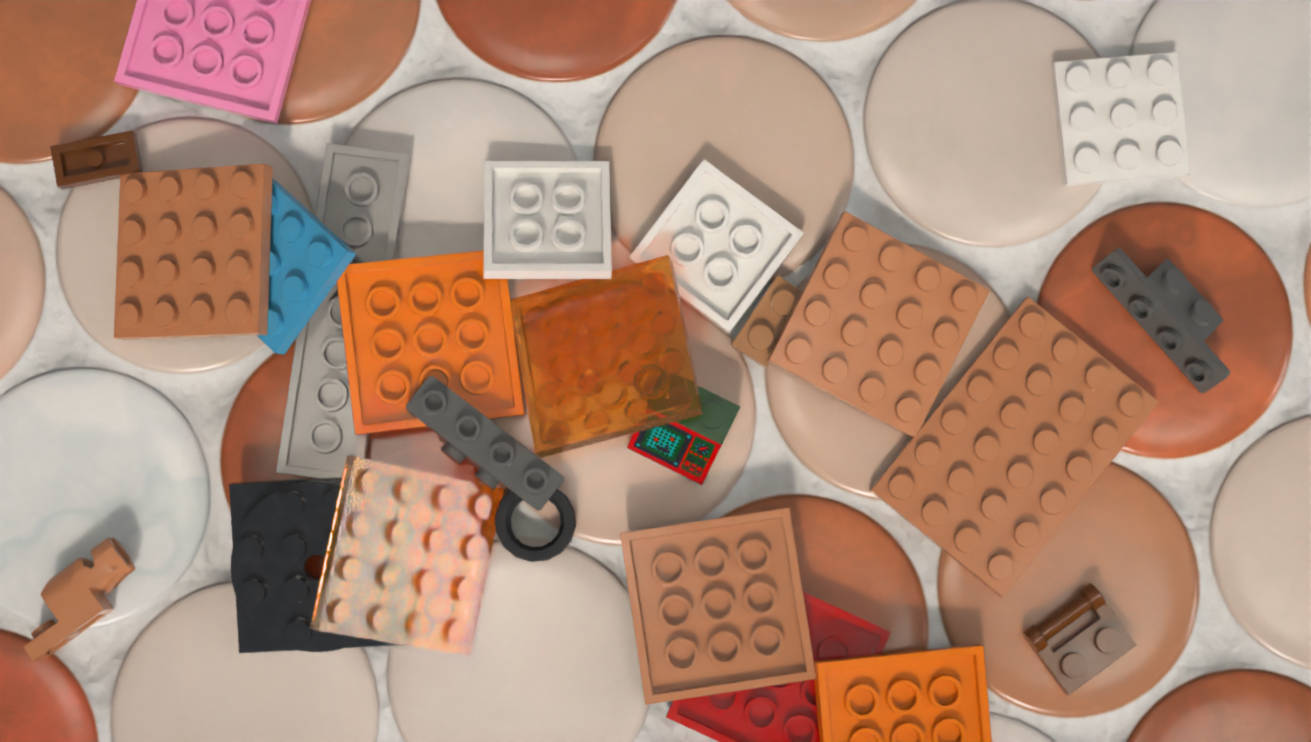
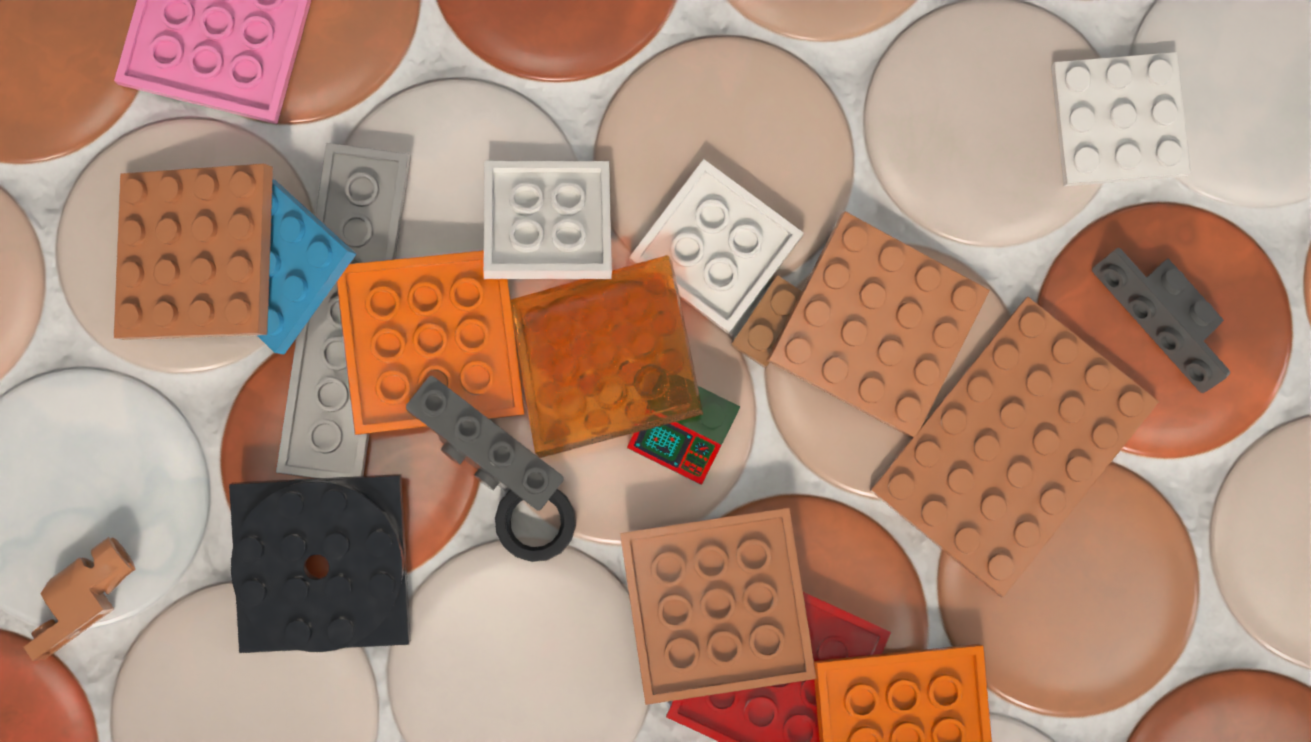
reddish brown plate [50,130,143,190] -> none
clear orange plate [310,456,504,656] -> none
plate [1022,583,1137,695] -> none

